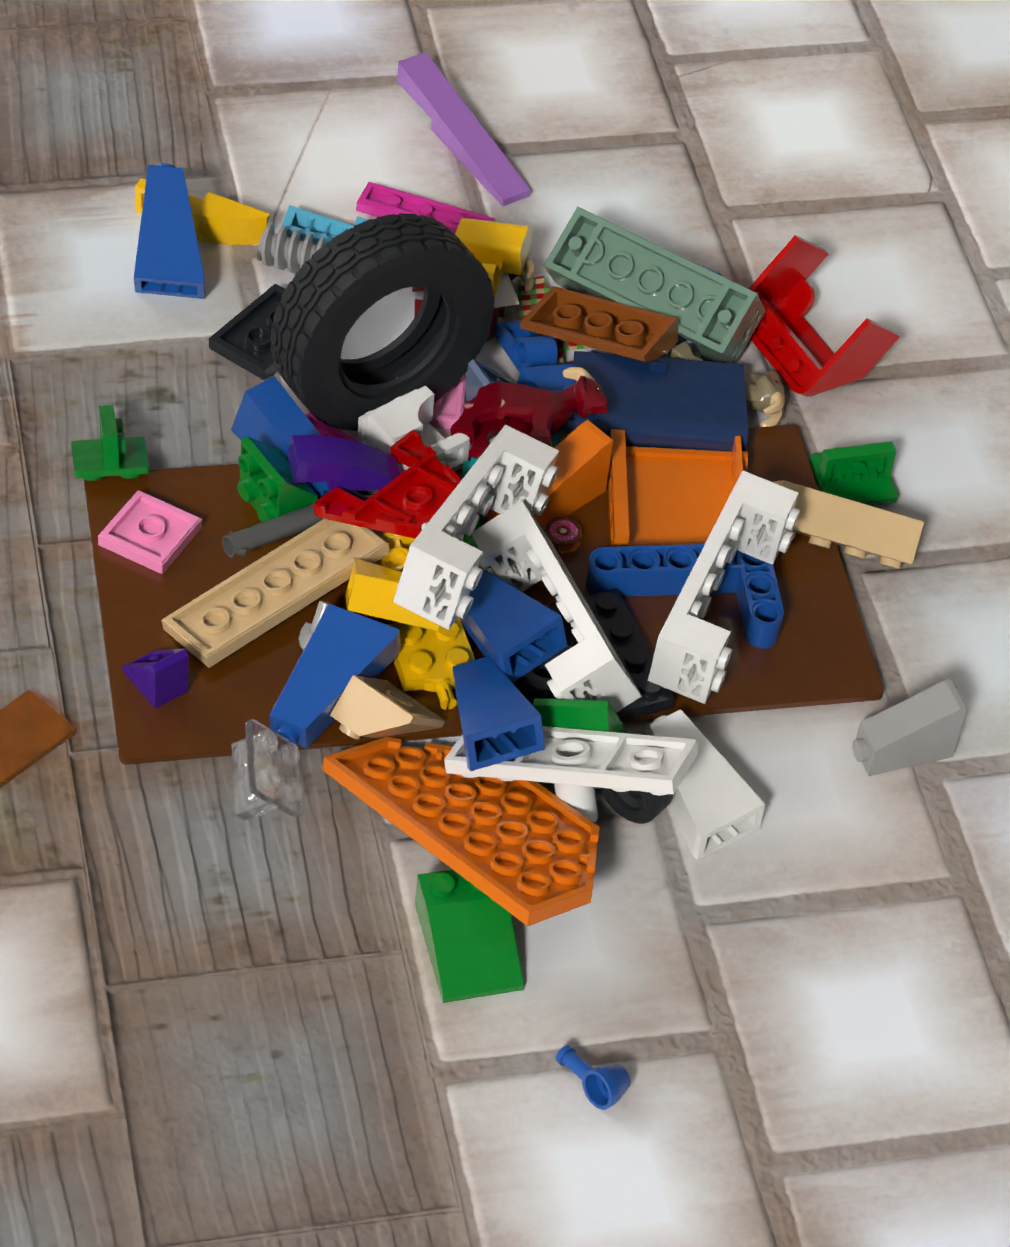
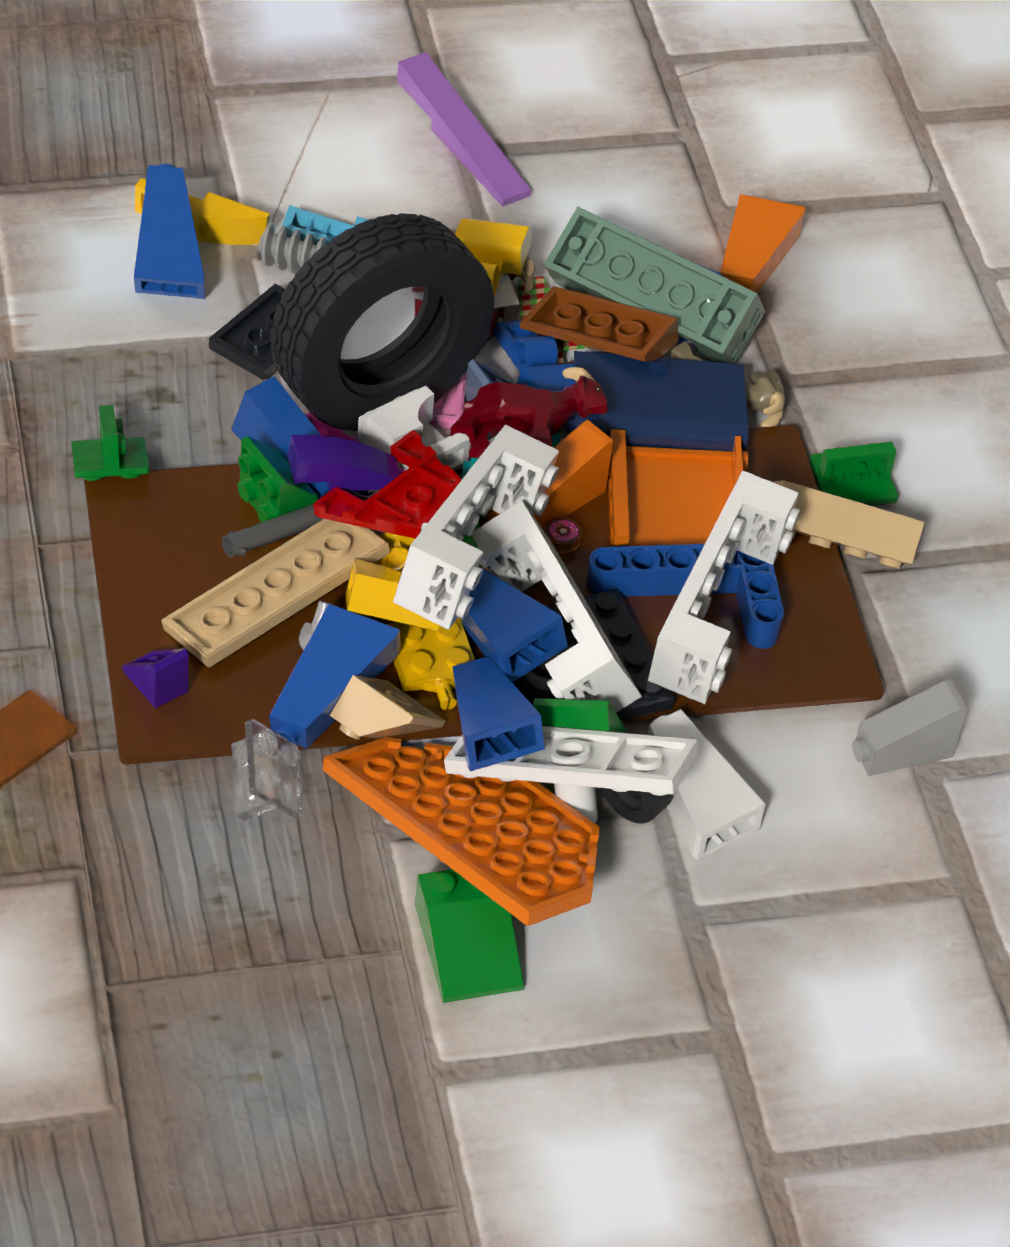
bright pink tile [98,490,202,575] -> none
dark pink tile [356,182,495,234] -> none
blue bar [556,1045,631,1110] -> none
red windscreen [748,235,900,397] -> none
none -> orange slope [720,194,806,293]

